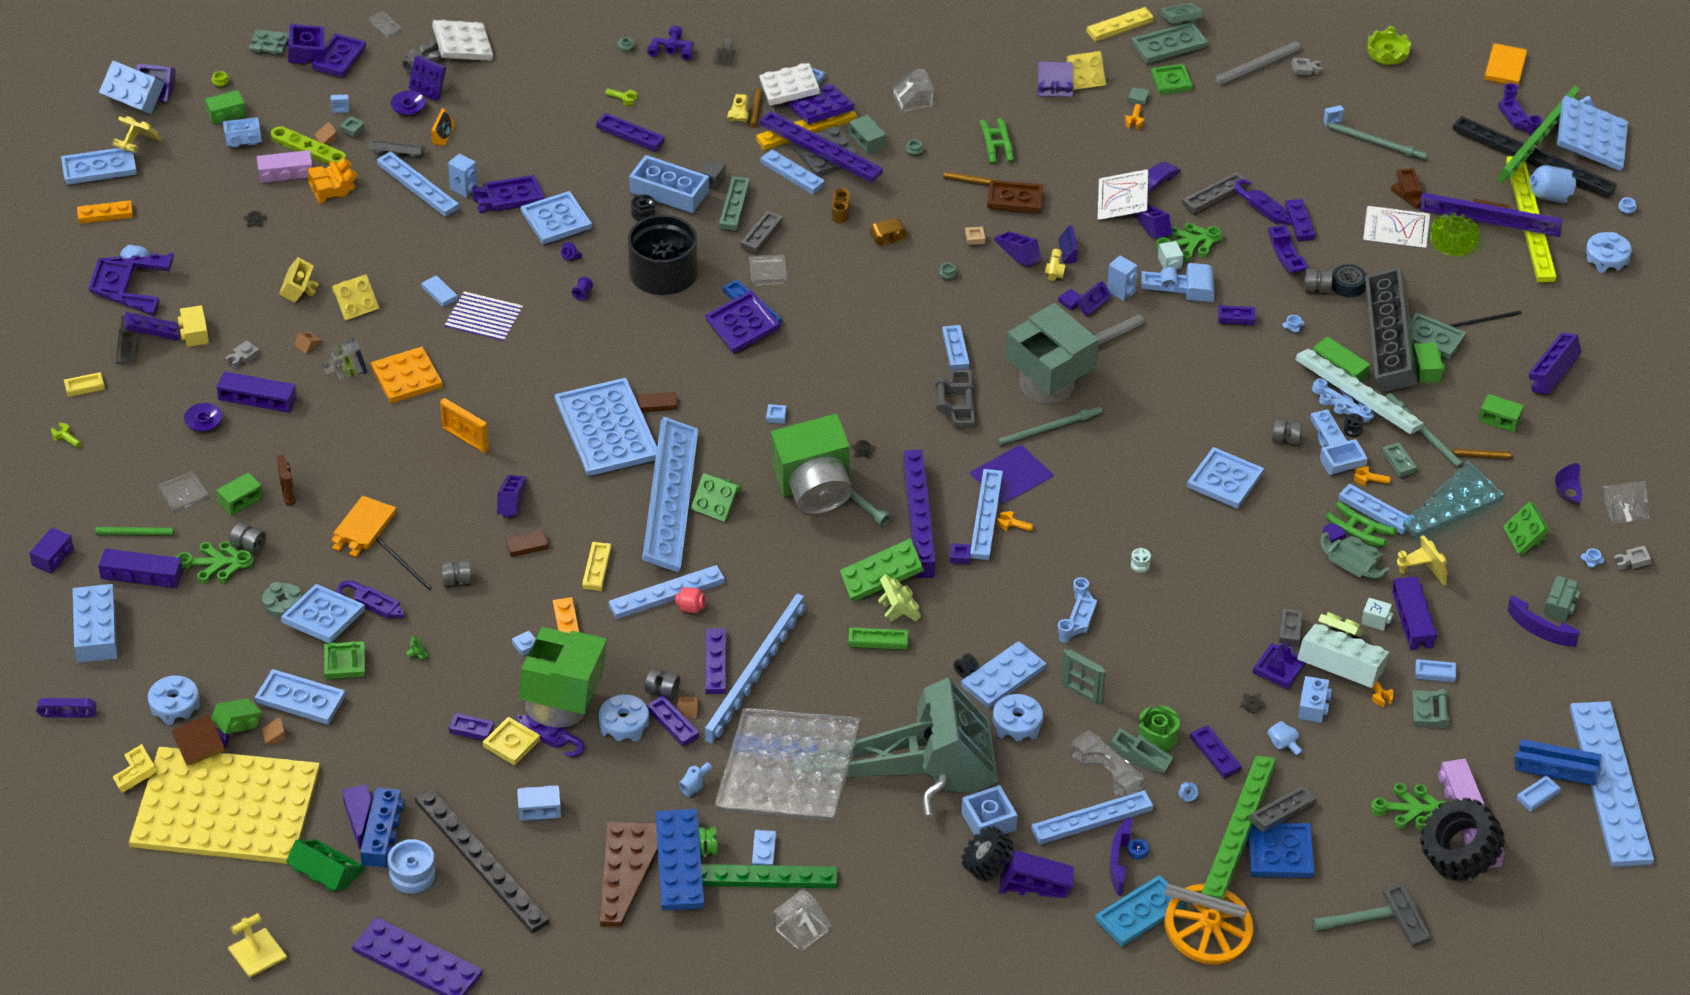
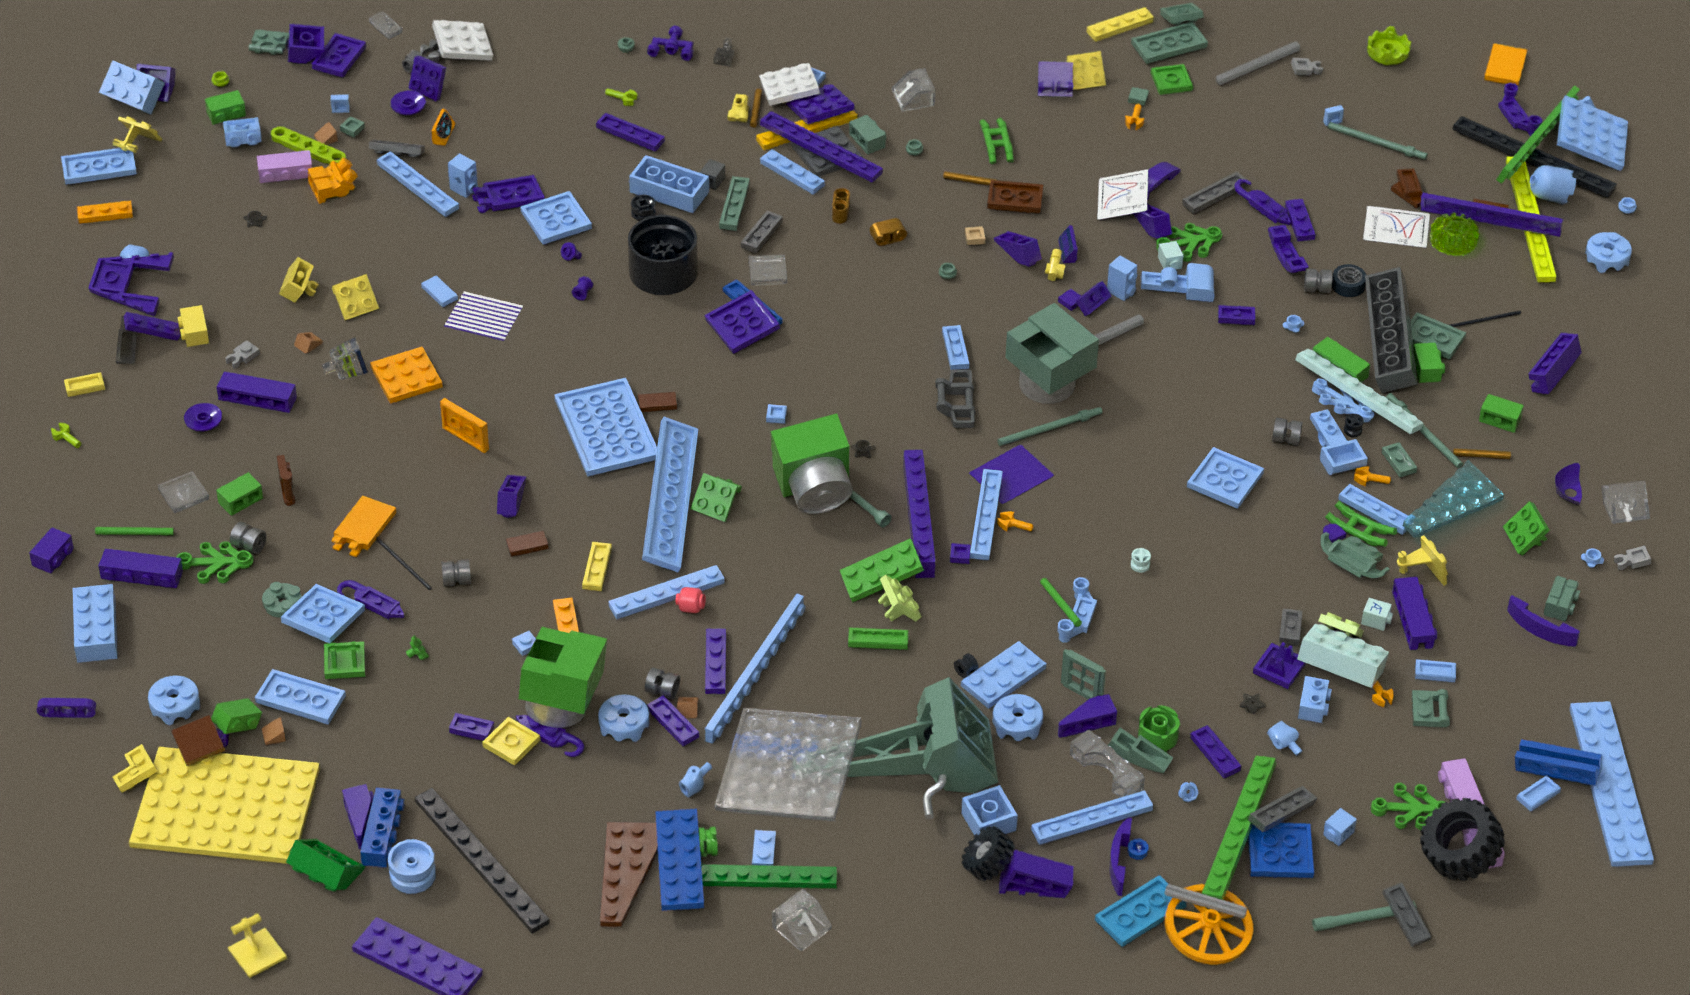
light blue brick [517,785,561,821] -> none
none -> bright green bar [1040,578,1082,627]
none -> dark purple slope [1058,694,1117,738]
none -> light blue brick [1323,808,1357,846]

